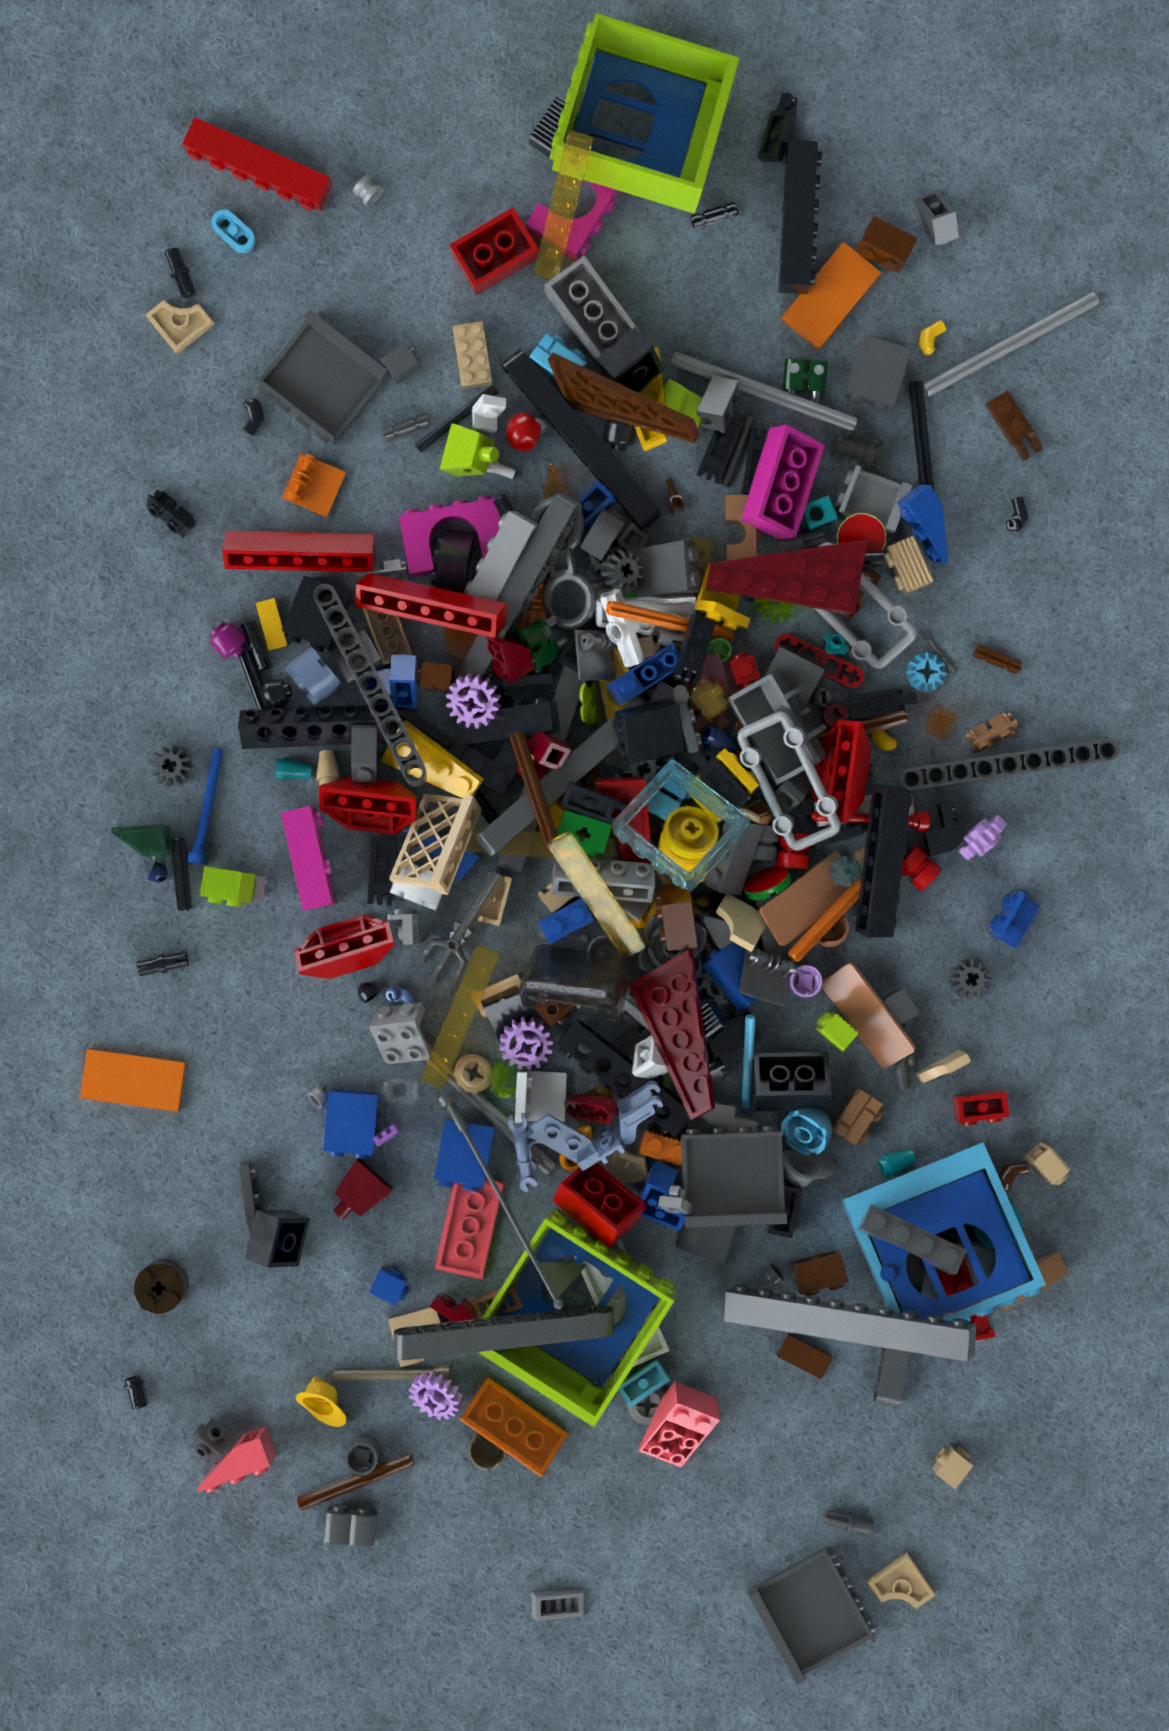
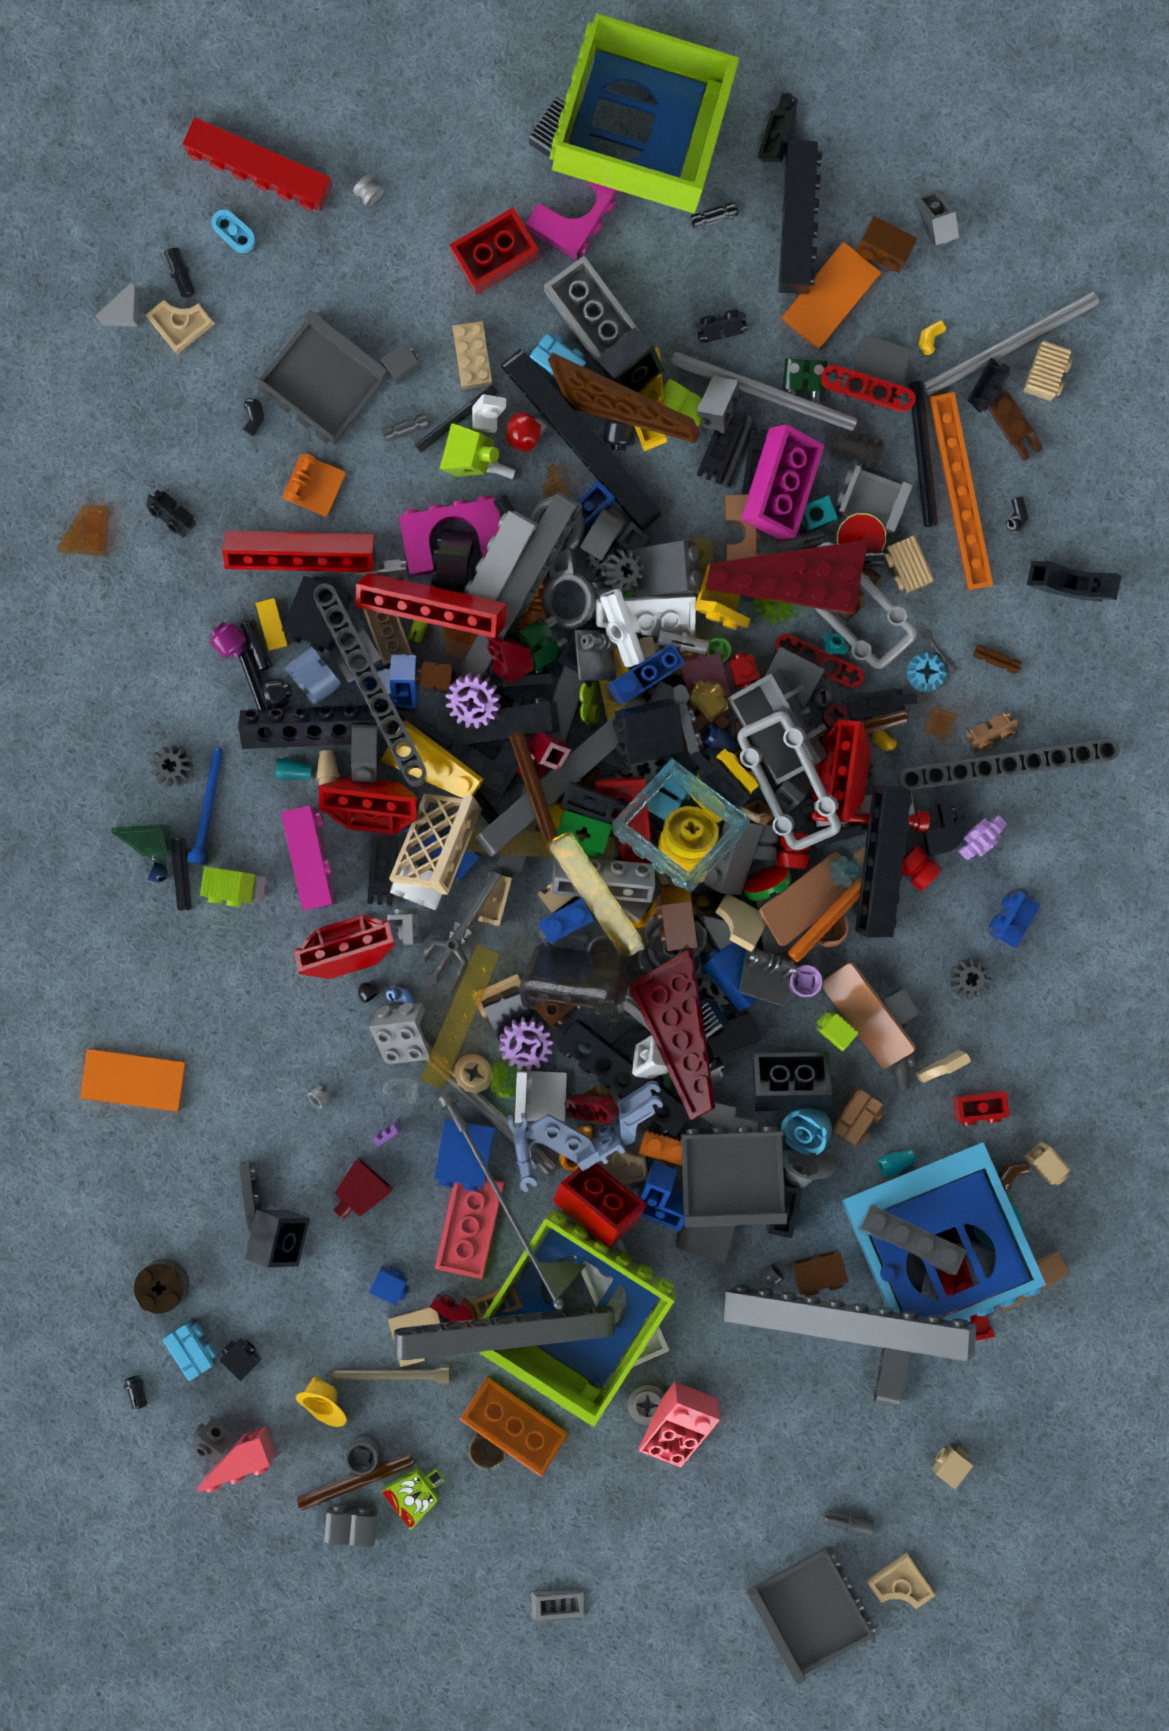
black pin [136,951,189,977] -> none
blue brick [323,1089,380,1159] -> none
lavender gear [409,1372,463,1420] -> none
clear yellow tile [533,130,594,280] -> none
orange axle [606,601,735,641] -> none
medium azure slope [618,1358,671,1408] -> none
light grey tile [658,1185,693,1215] -> none
reddish brown hand [666,478,684,514] -> none
black hinge [673,614,716,686] -> none
medium azure bar [741,1014,755,1108] -> none
reddish brown tile [777,1333,833,1380] -> none
blue slope [897,485,948,564] -> none
none -> clear orange wing [57,505,110,557]
none -> light grey slope [95,282,139,327]
none -> medium azure brick [162,1319,217,1381]
none -> black brick [219,1338,261,1382]
none -> torso [382,1467,445,1530]
none -> lime pin [407,620,429,644]
none -> black hinge [694,309,748,343]
none -> red beam [821,365,916,412]
none -> orange plate [929,392,993,591]
none -> black hinge [967,358,1010,413]
none -> tan brick [1023,340,1073,401]
none -> black arch [1027,561,1122,602]

